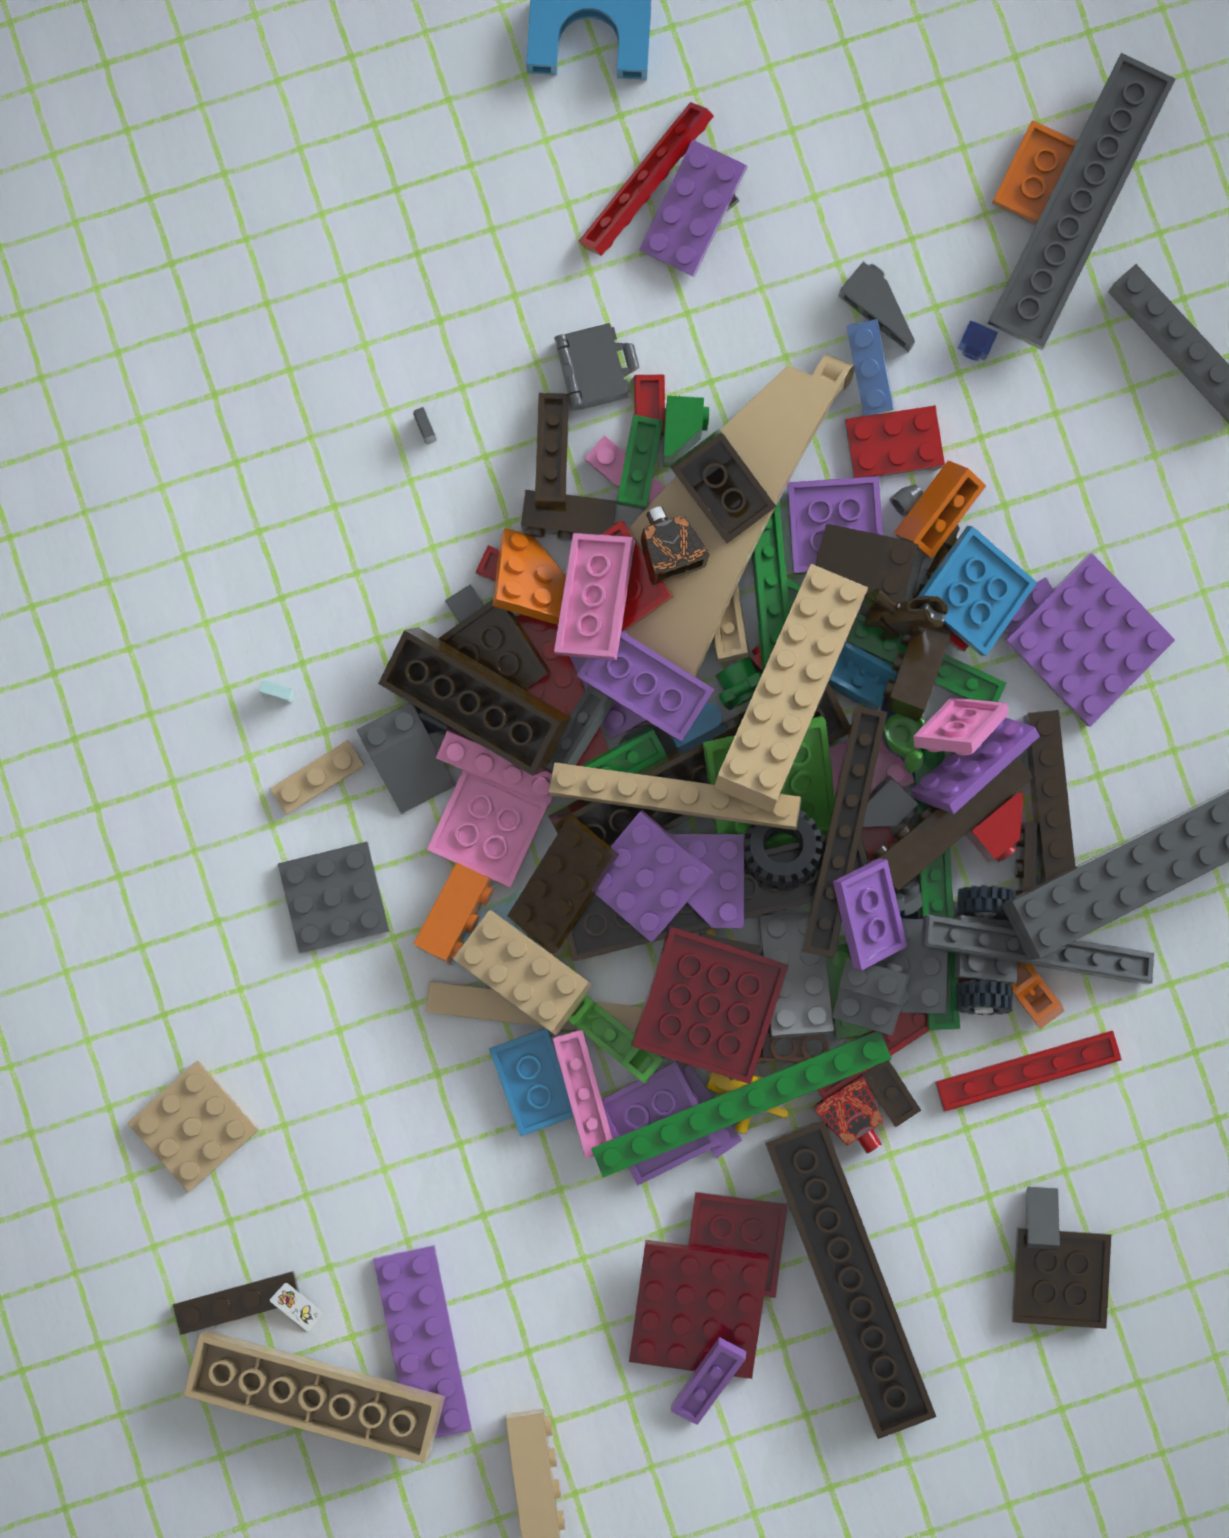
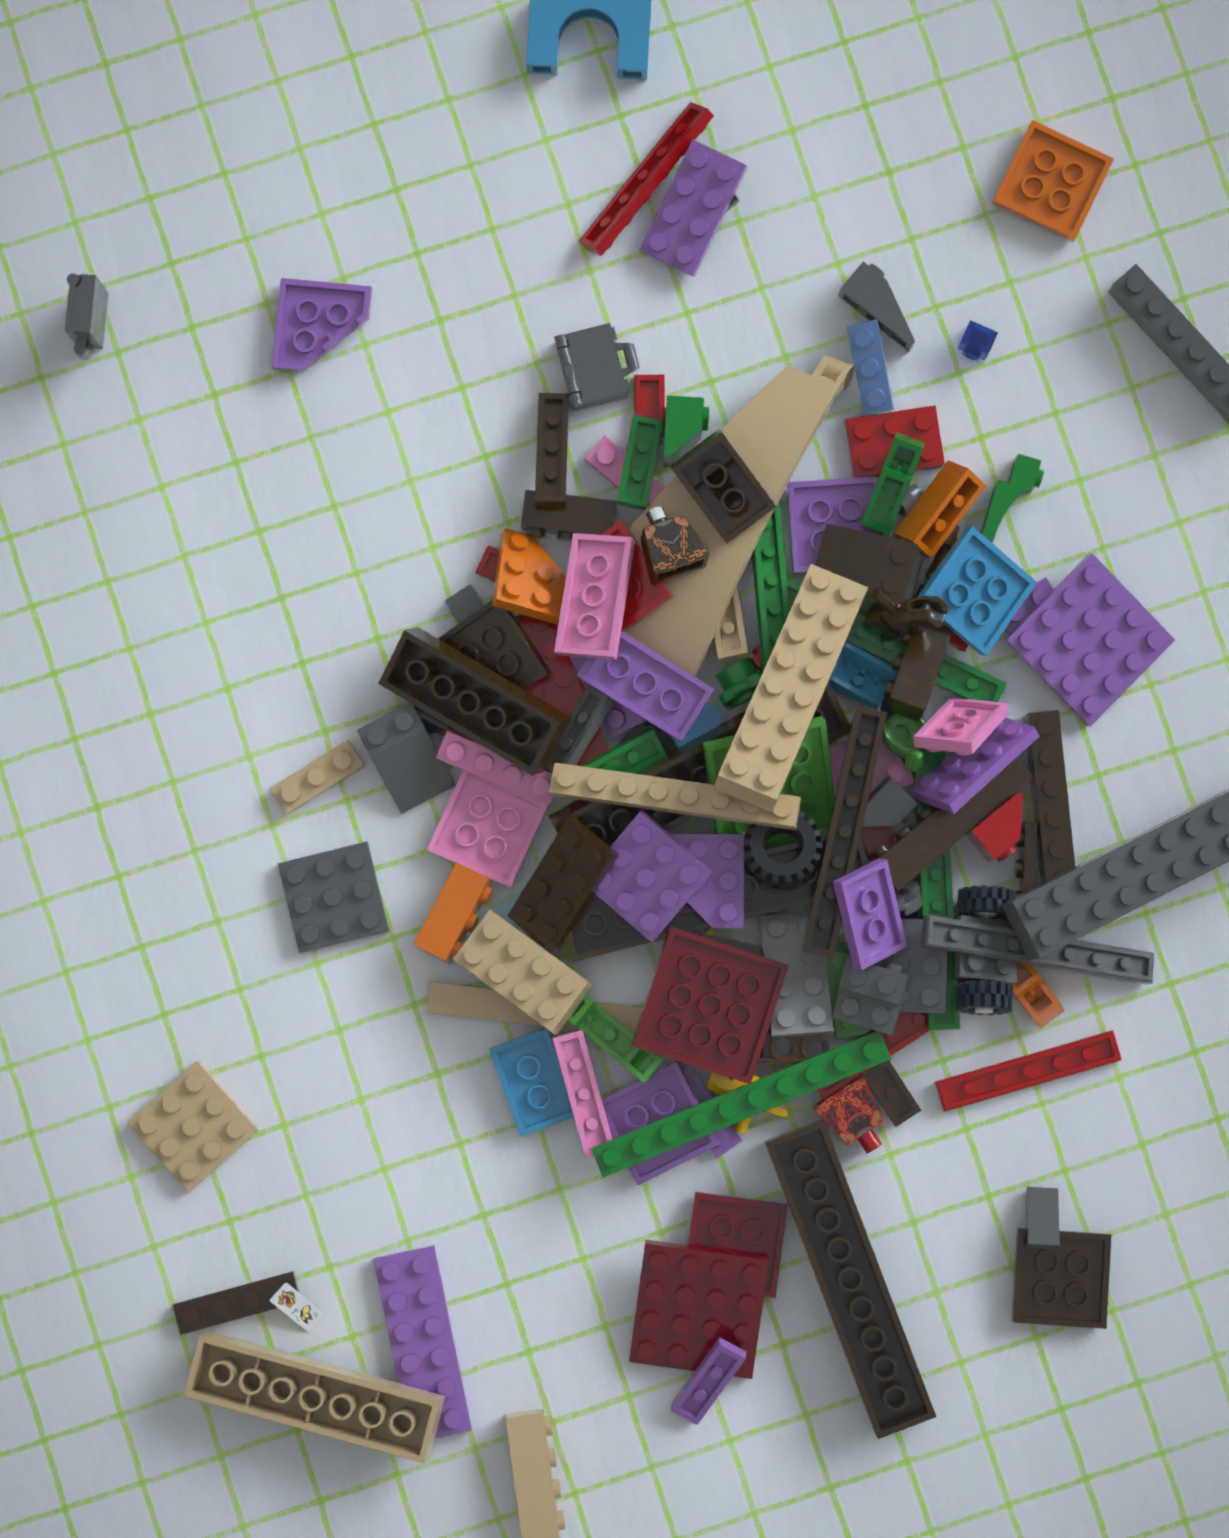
light aqua tile [259,680,294,703] -> none
dark grey tile [413,407,437,444] -> none
dark grey plate [987,53,1176,350] -> none
none -> dark grey piece [65,273,108,360]
none -> medium lavender plate [271,278,372,373]
none -> green slope [861,432,925,535]
none -> green slope [981,454,1044,542]

